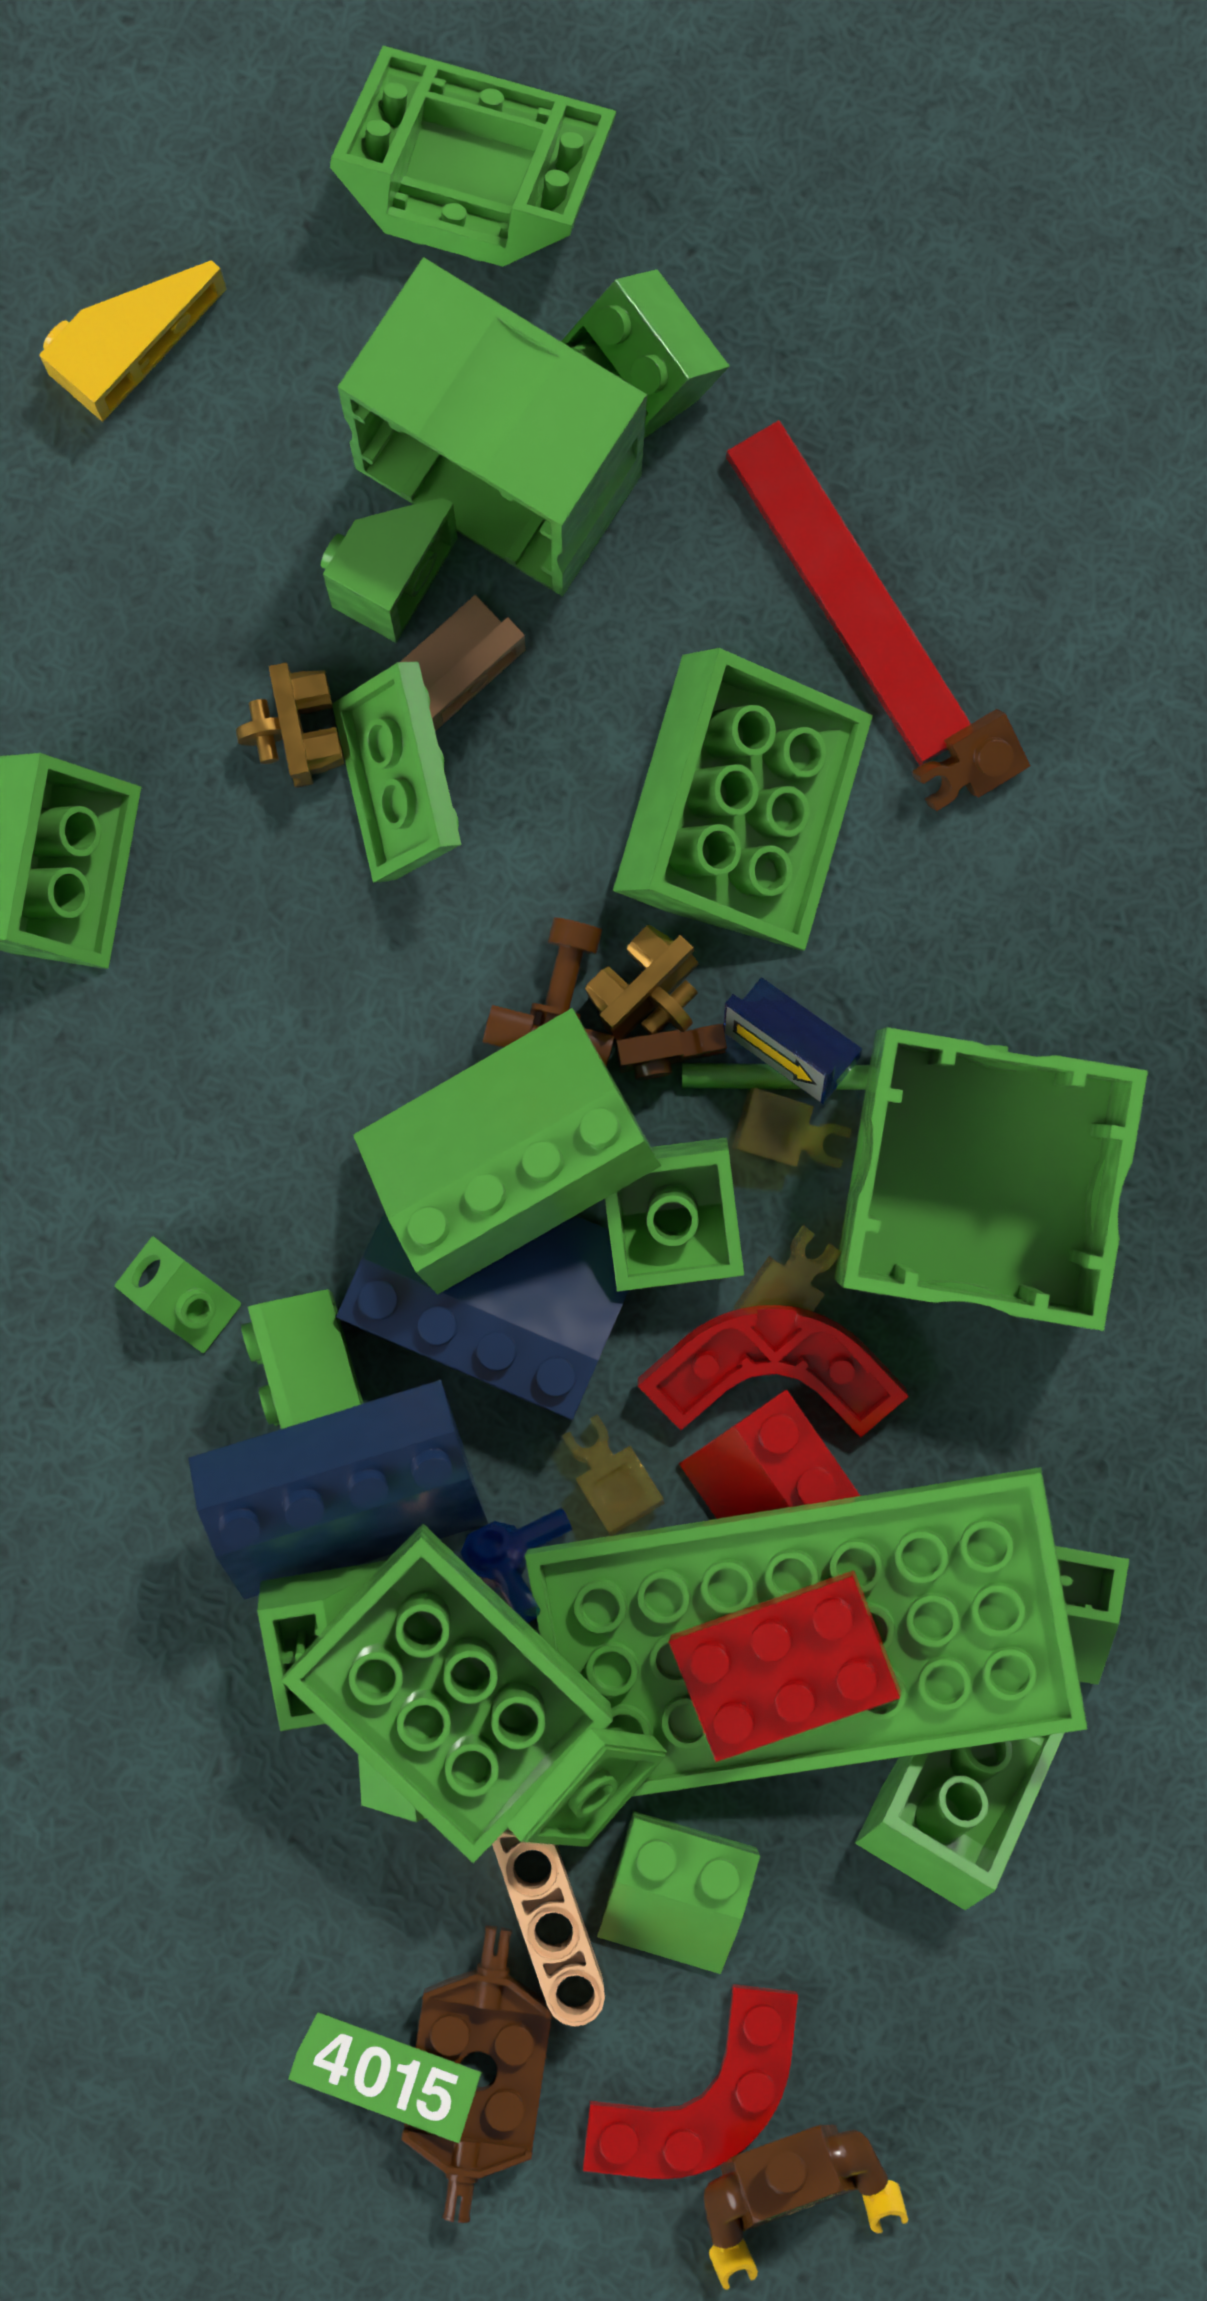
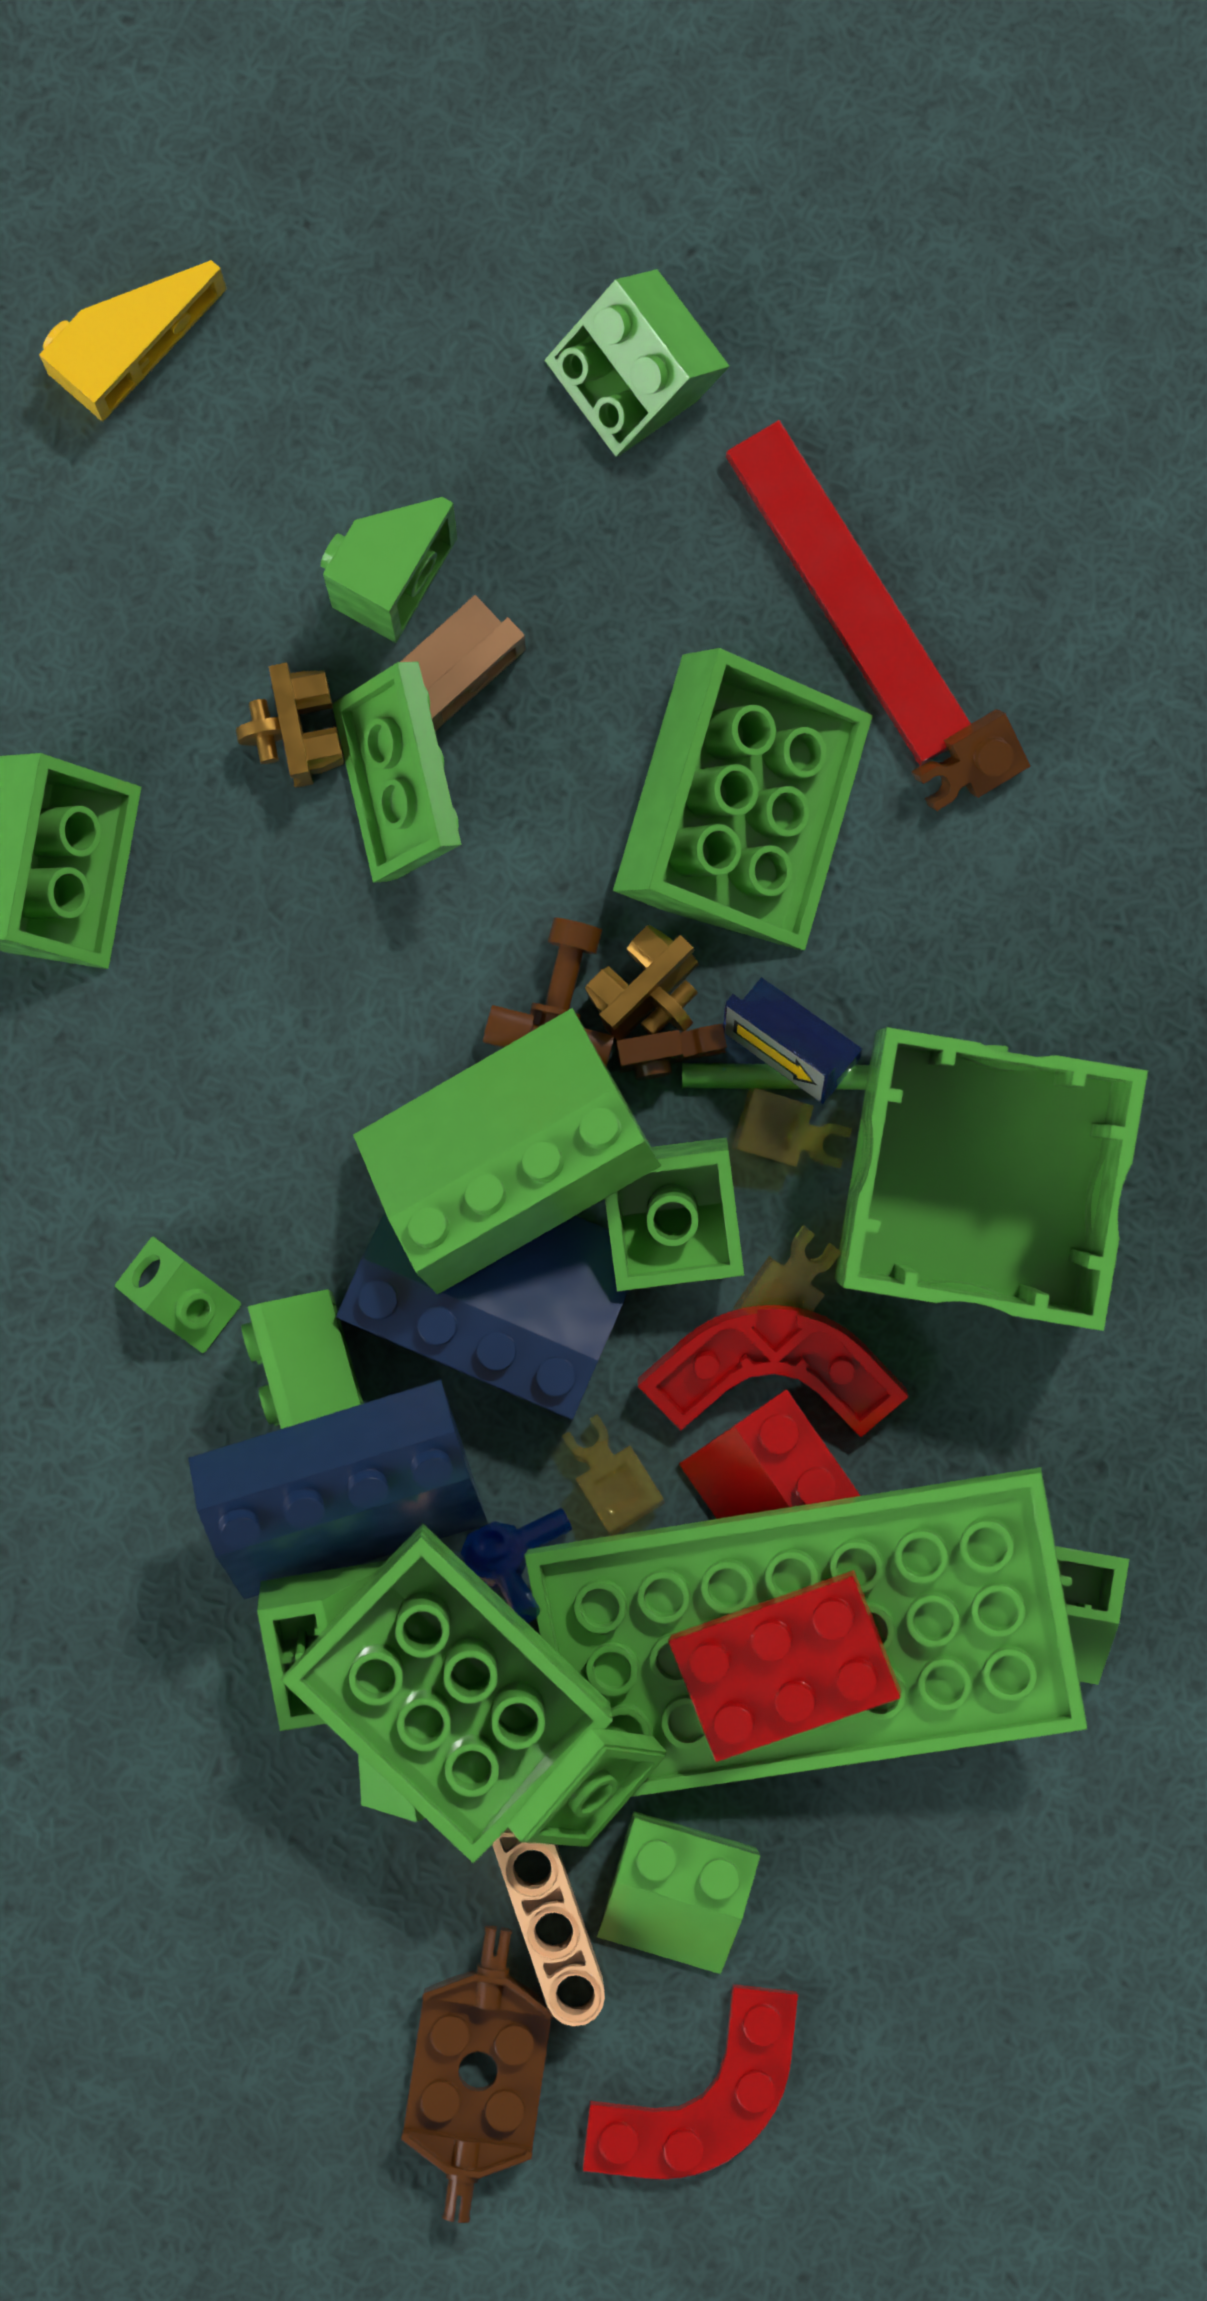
bright green sticker [288,2012,482,2143] -> none
bright green slope [330,46,616,267] -> none
bright green tile [338,257,647,597] -> none
reddish brown torso [703,2125,908,2290] -> none
bright green slope [855,1733,1064,1910] -> none

